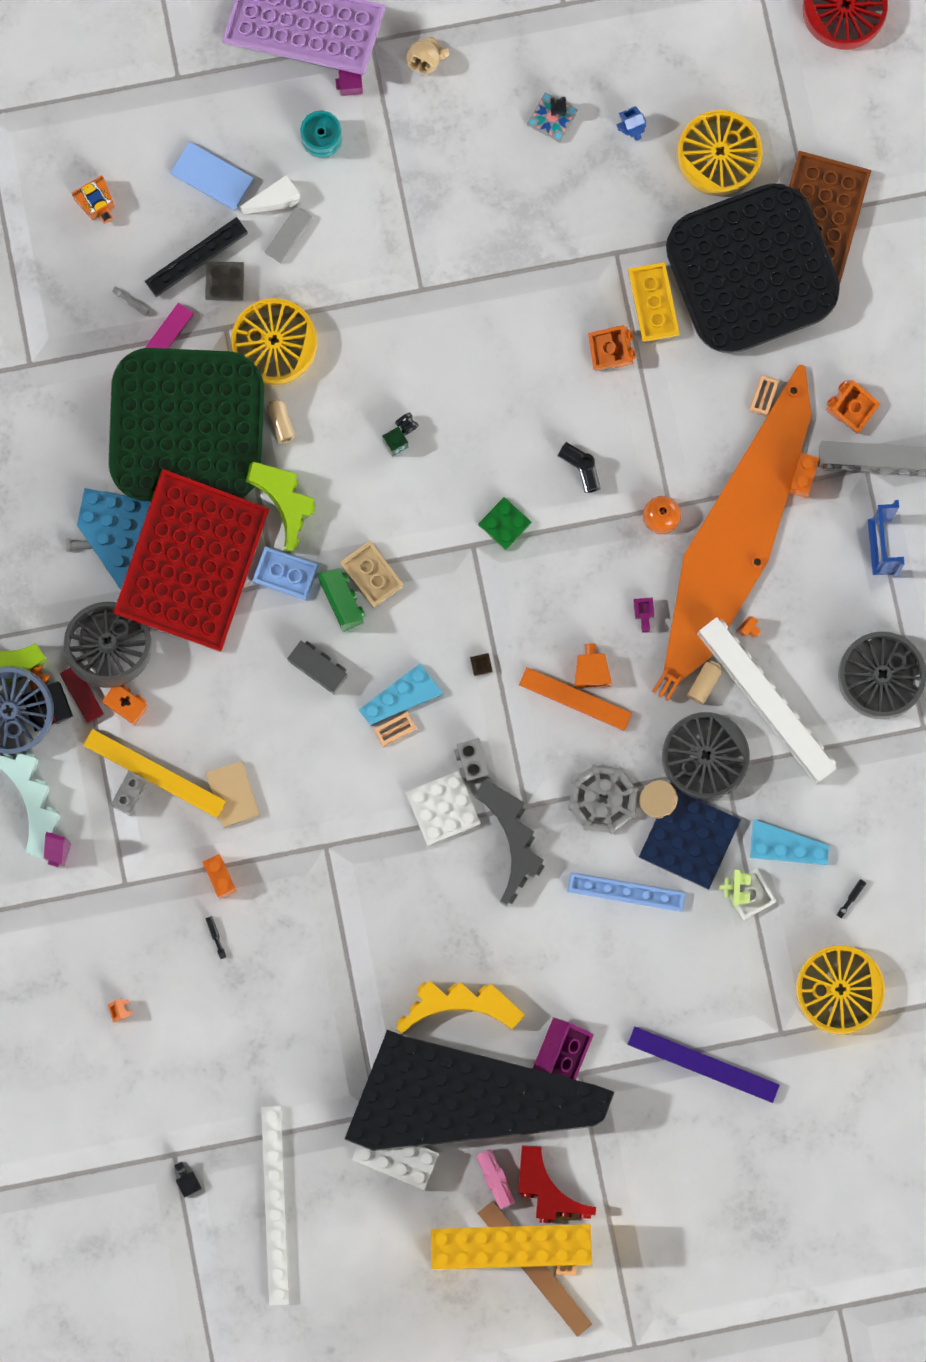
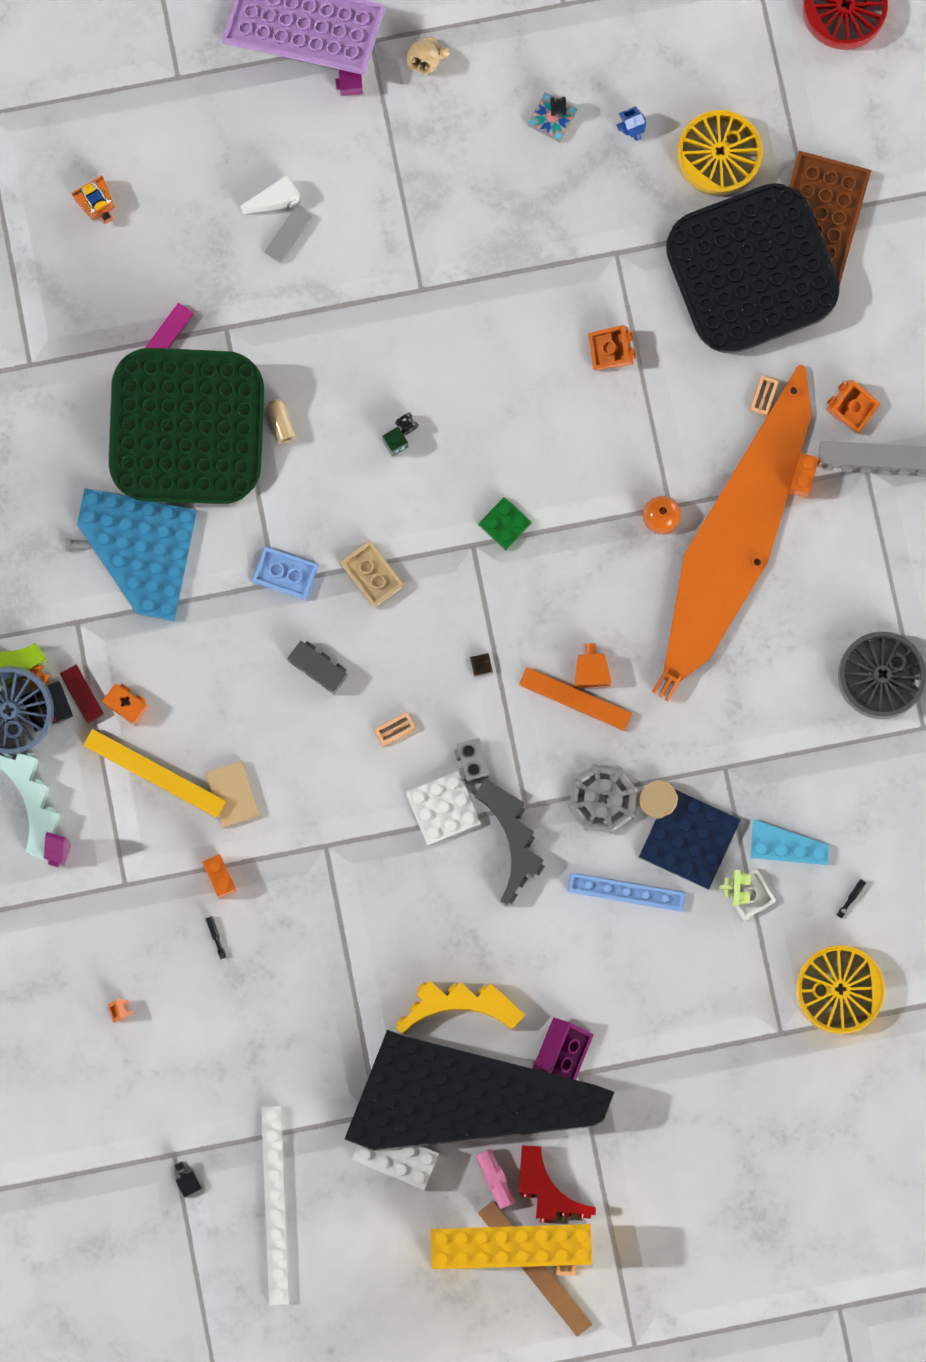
dark grey piece [64,602,152,688] -> none
light grey brick [111,771,148,816] -> none
light grey piece [112,287,150,316] -> none
red plate [112,469,270,652] -> none
black plate [145,217,248,297] -> none
light blue tile [170,141,254,211] -> none
clear smoke plate [205,261,245,301] -> none
yellow piece [231,298,317,385] -> none
lime arch [246,462,316,553] -> none
teal wheel [300,110,342,158] -> none
green slope [318,568,365,632] -> none
medium azure wing [359,664,443,726] -> none
black piece [557,442,601,493] -> none
dark purple tile [627,1026,780,1103] -> none
yellow plate [628,262,680,342] -> none
magenta plate [633,597,654,633] -> none
dark grey piece [662,712,750,800] -> none
tan brick [687,661,722,705] -> none
white brick [697,617,837,784] -> none
orange tile [736,616,761,638] -> none
blue piece [868,500,905,578] -> none

